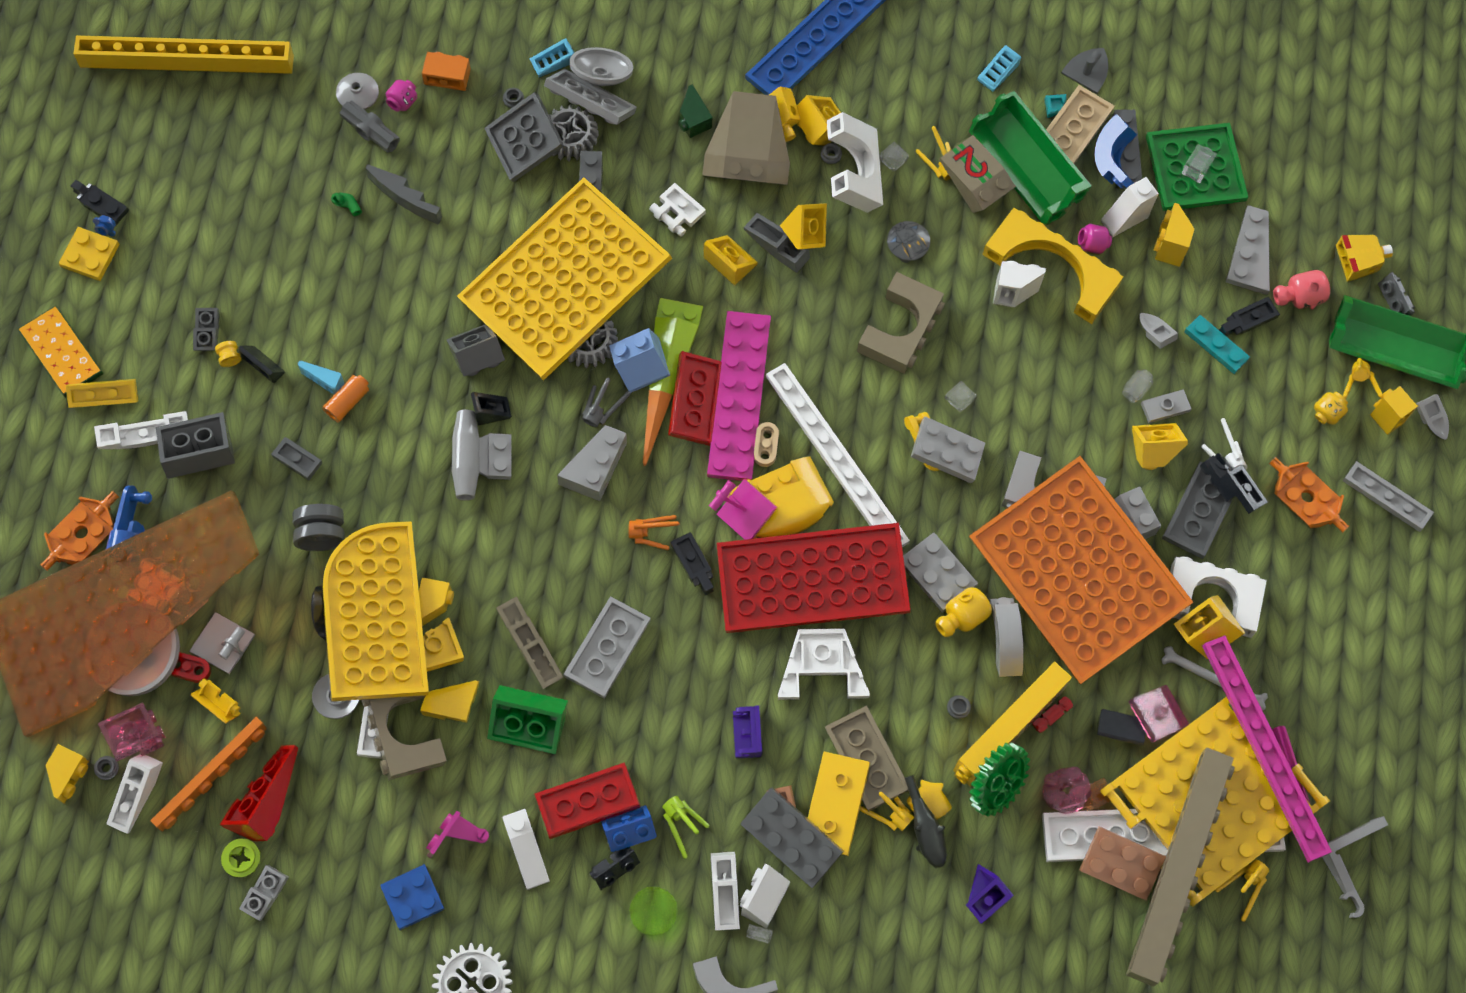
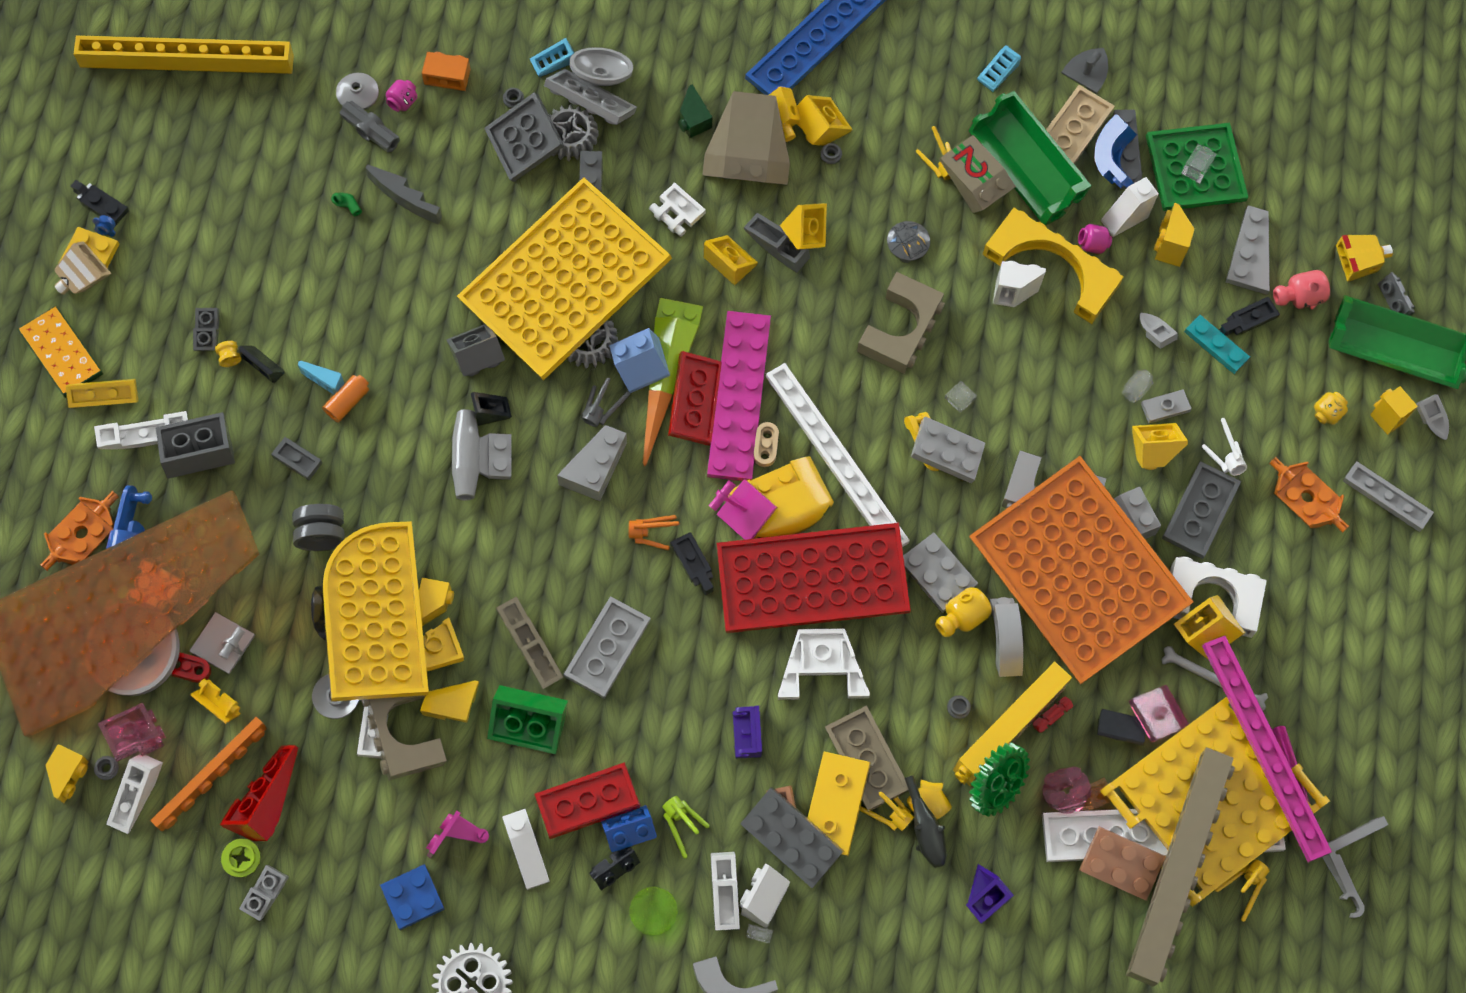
white arch [827,112,883,213] -> none
clear plate [879,142,909,172] -> none
teal tile [1044,94,1067,118] -> none
black plate [1200,453,1268,514] -> none
yellow plant [1343,358,1383,399] -> none
none -> tan torso [55,241,111,295]

